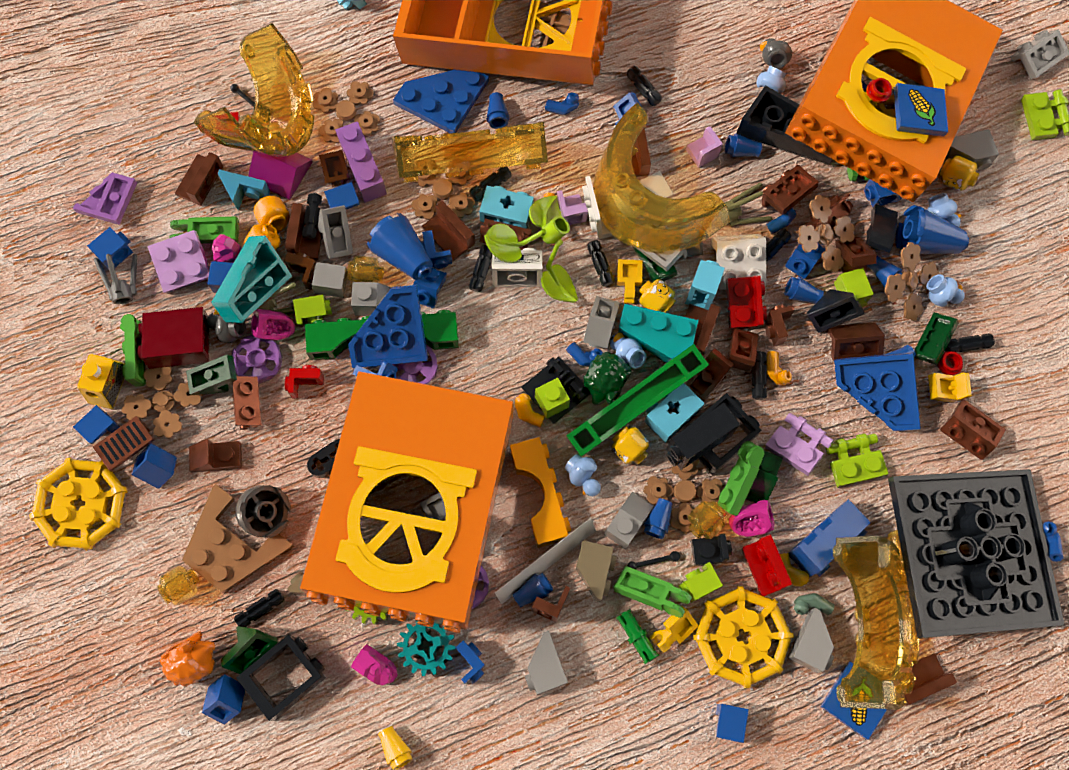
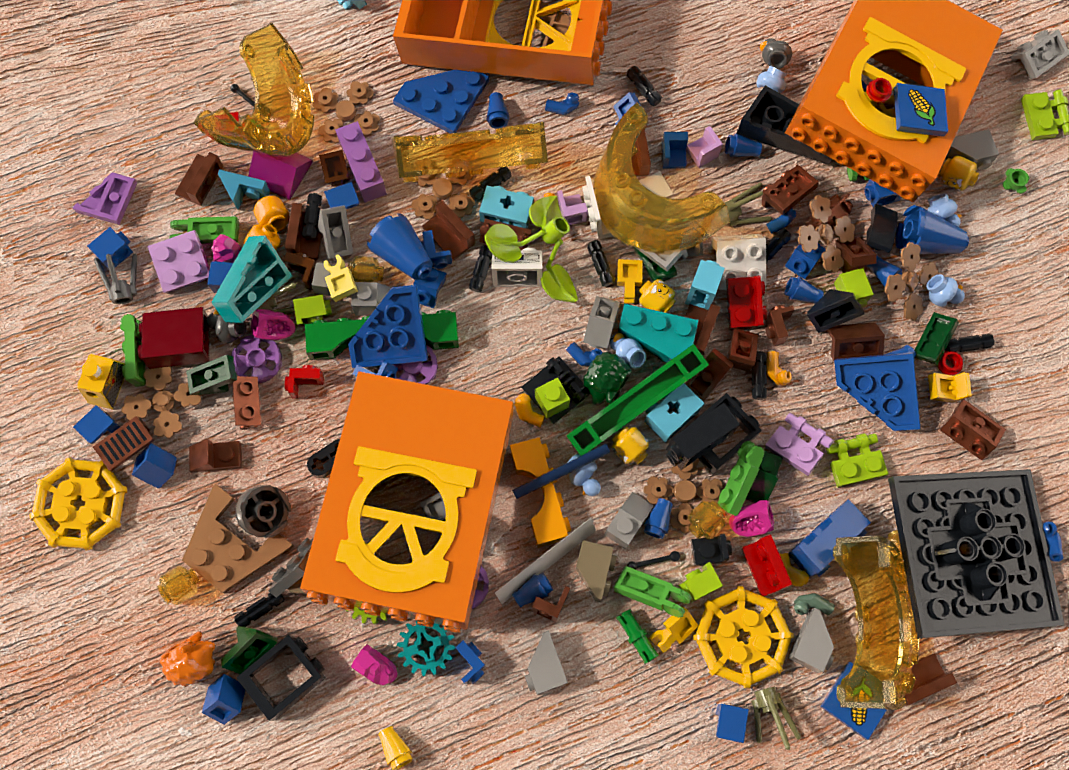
none -> dark grey plate [268,537,314,598]
none -> light yellow plate [324,255,358,302]
none -> dark blue bar [512,444,610,499]
none -> blue panel [661,132,688,169]
none -> olive plant [751,686,801,750]
none -> bright green plate [1002,168,1029,194]

